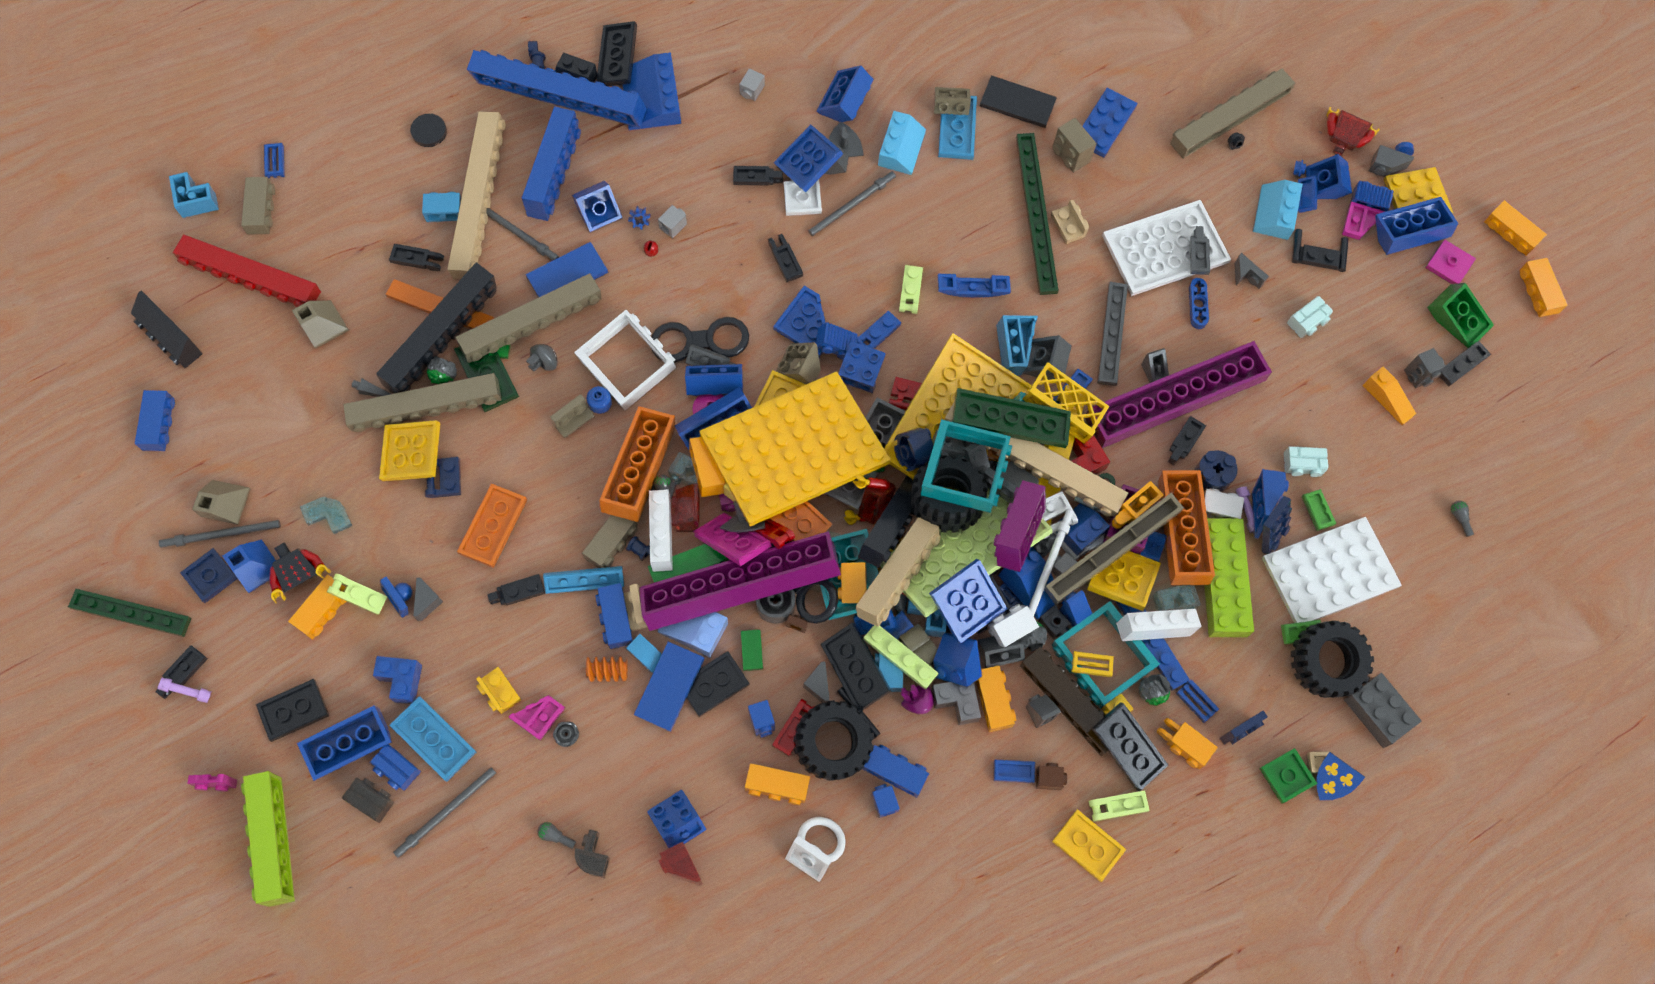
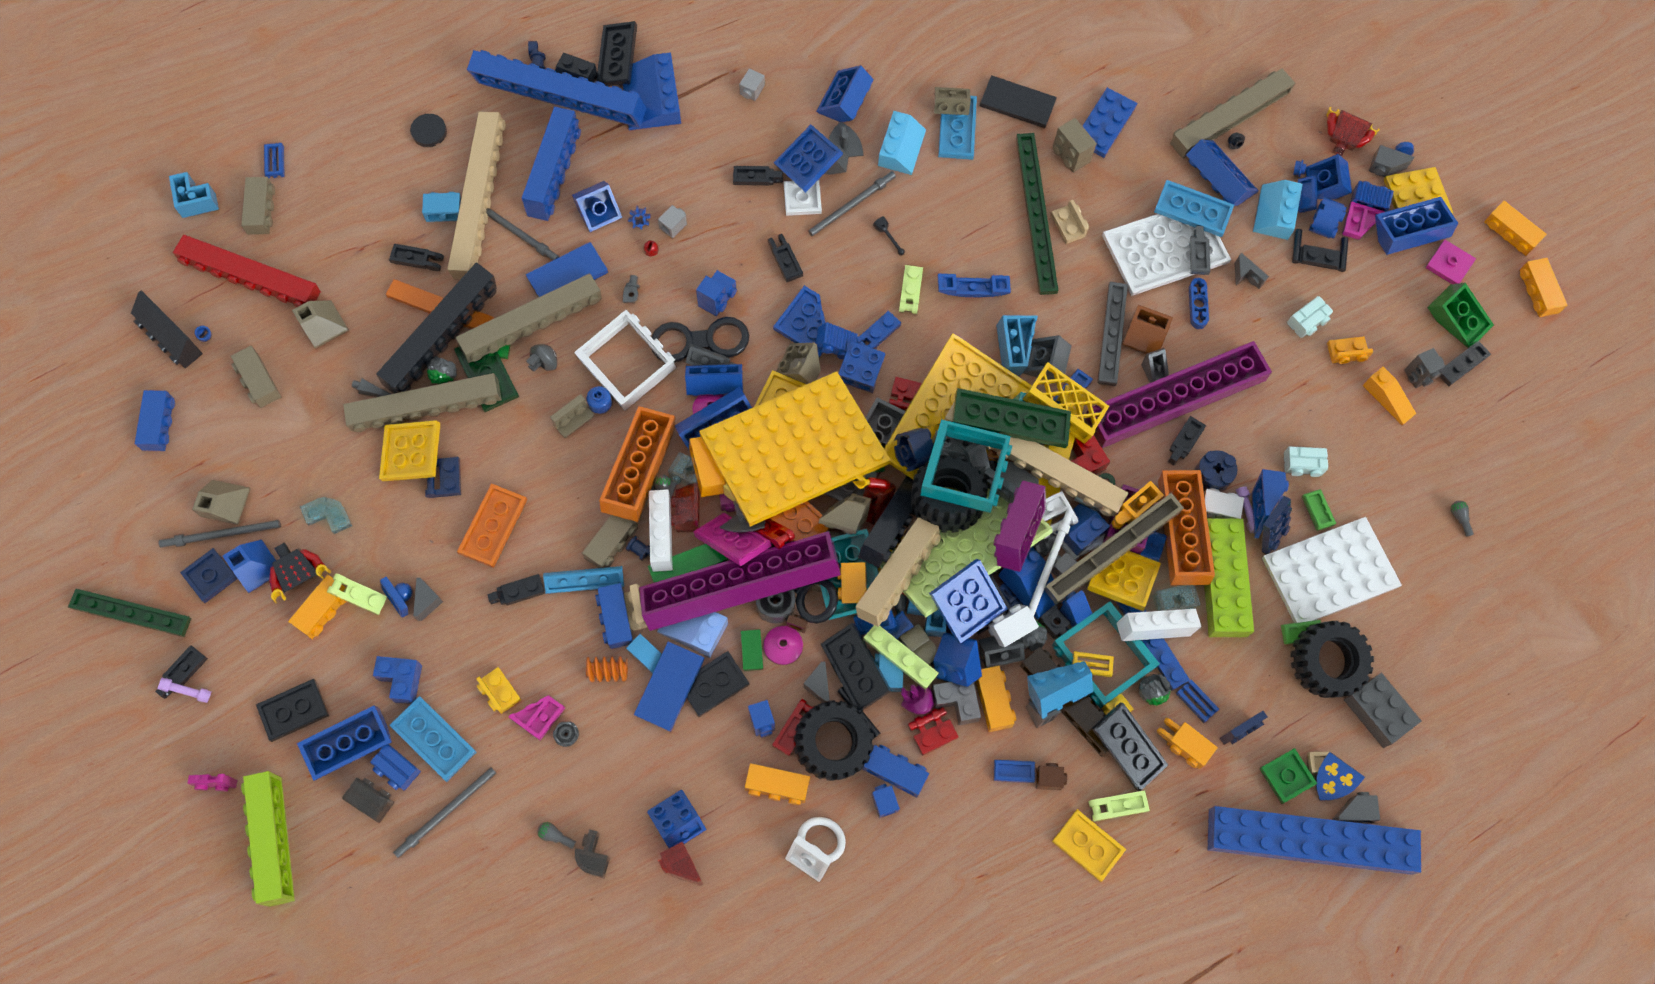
none -> blue hinge [195,326,211,342]
none -> dark tan brick [231,345,281,408]
none -> dark grey piece [623,275,640,303]
none -> blue brick [696,270,737,317]
none -> dark pink dish [764,626,803,665]
none -> dark tan slope [819,494,871,534]
none -> black hinge [873,216,905,255]
none -> red plate [908,707,959,756]
none -> dark azure wedge [1027,661,1093,719]
none -> dark orange slope [1122,304,1173,354]
none -> dark azure plate [1154,180,1234,237]
none -> blue slope [1186,139,1259,206]
none -> blue brick [1207,806,1421,875]
none -> blue brick [1308,197,1347,239]
none -> light orange bracket [1327,336,1373,364]
none -> dark grey slope [1332,792,1380,823]

